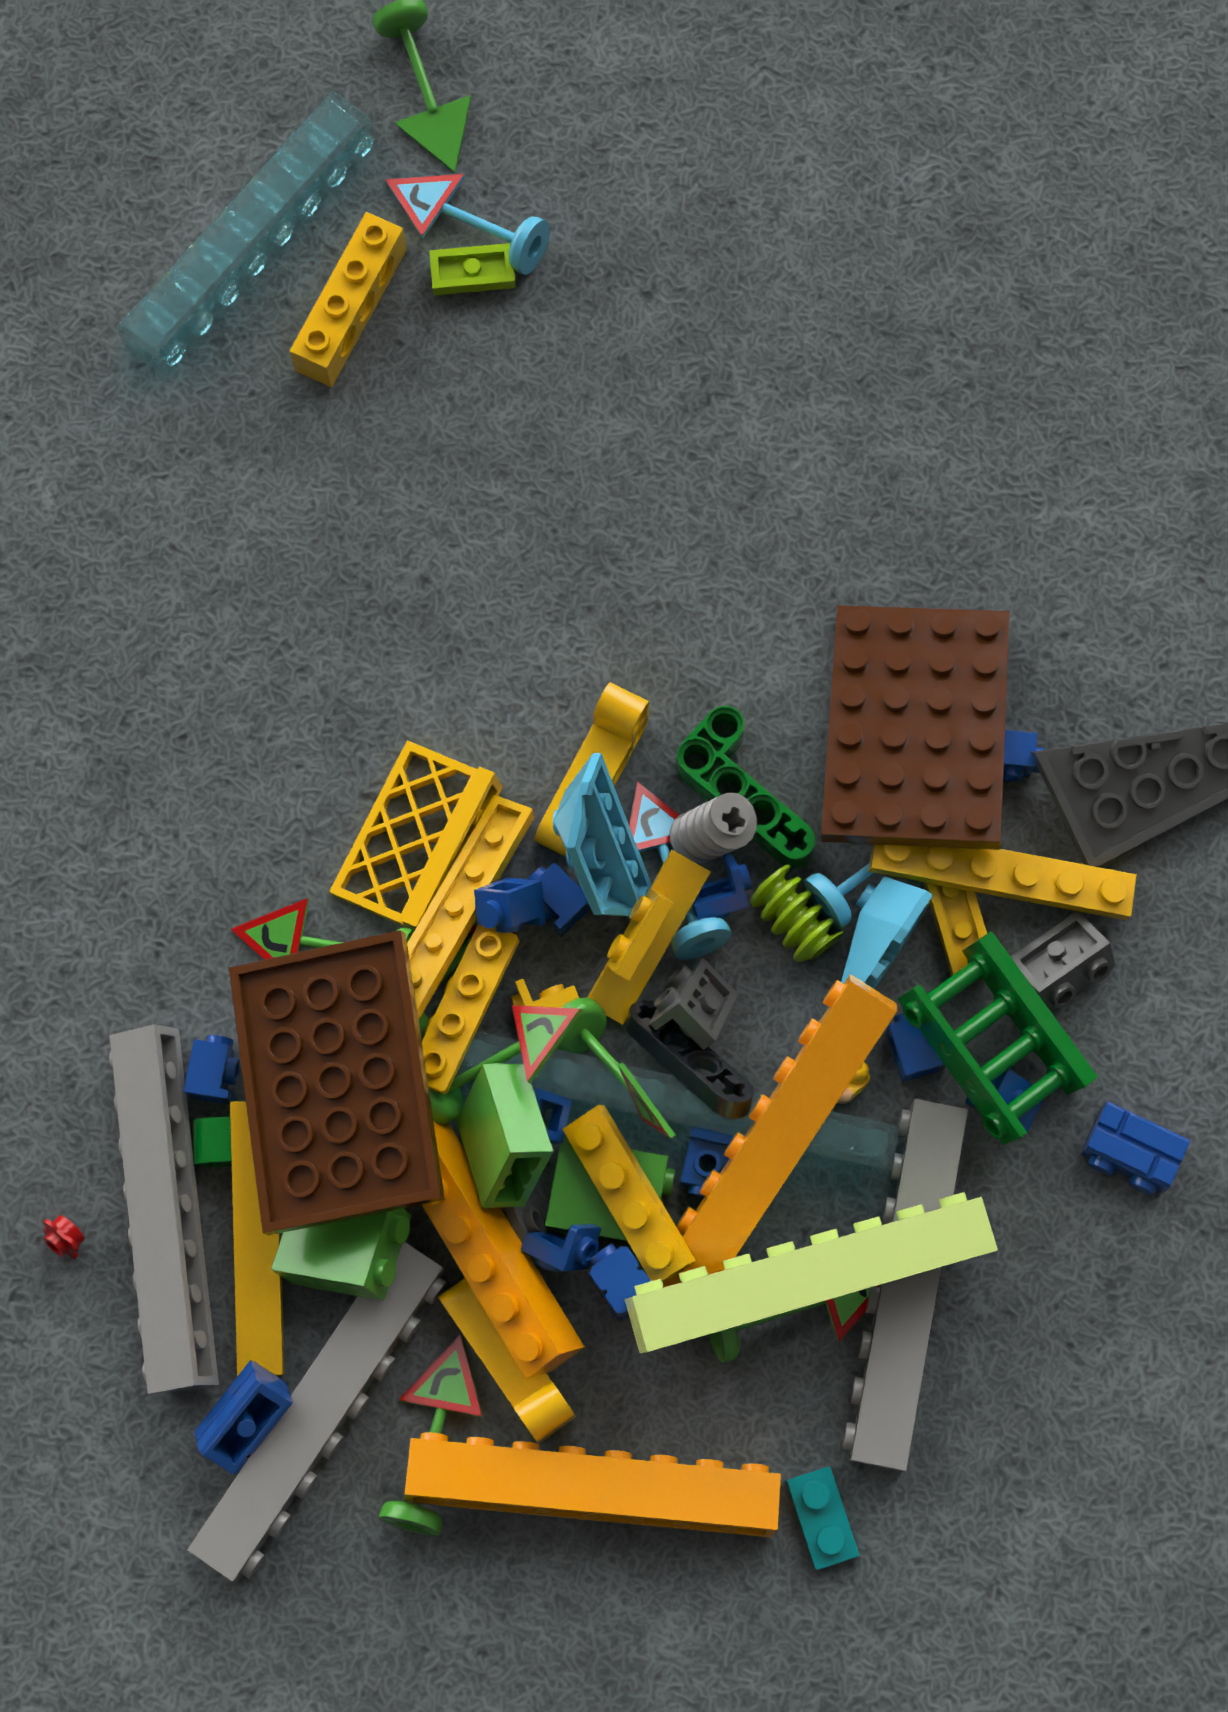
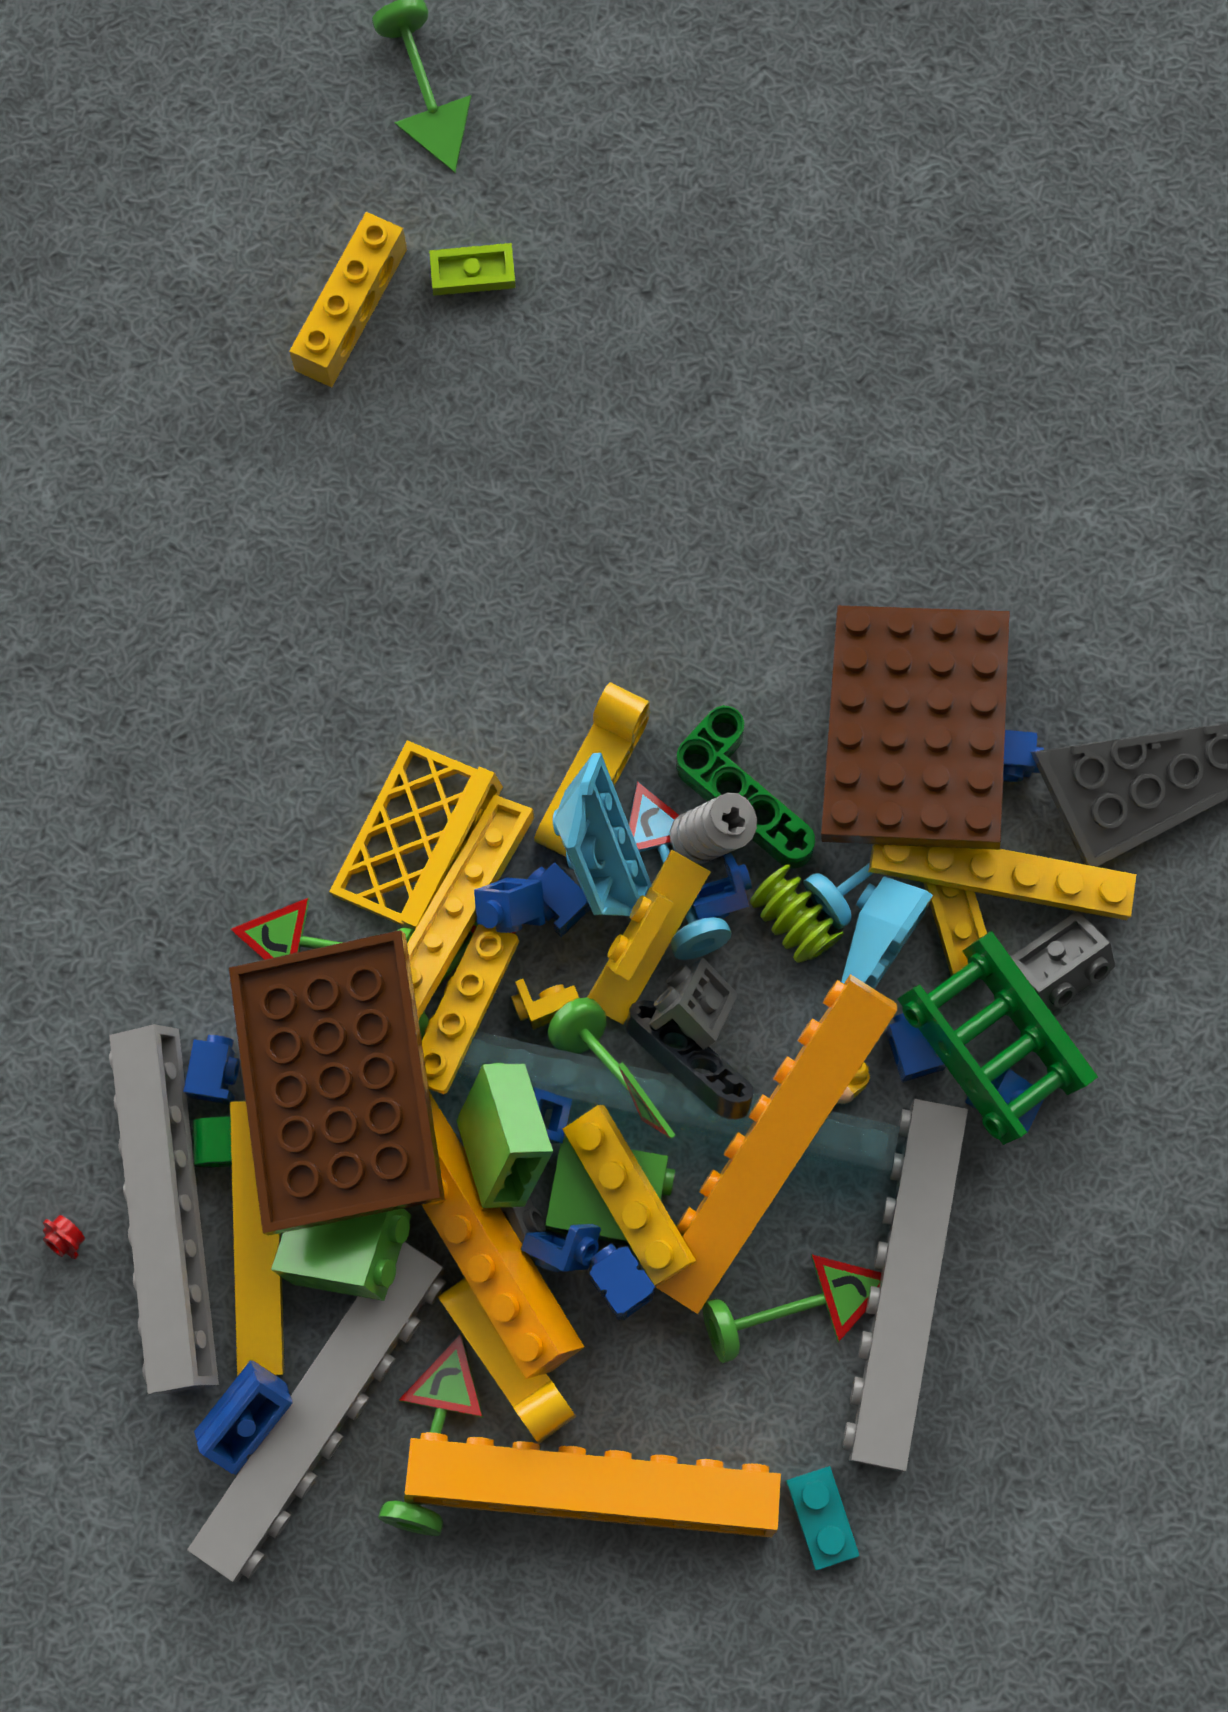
clear light blue brick [116,91,374,373] -> none
medium azure piece [385,174,550,275] -> none
bright green piece [429,1005,583,1125] -> none
yellowish green brick [624,1192,998,1354] -> none
blue brick [680,1127,733,1199] -> none
blue brick [1081,1101,1190,1195] -> none

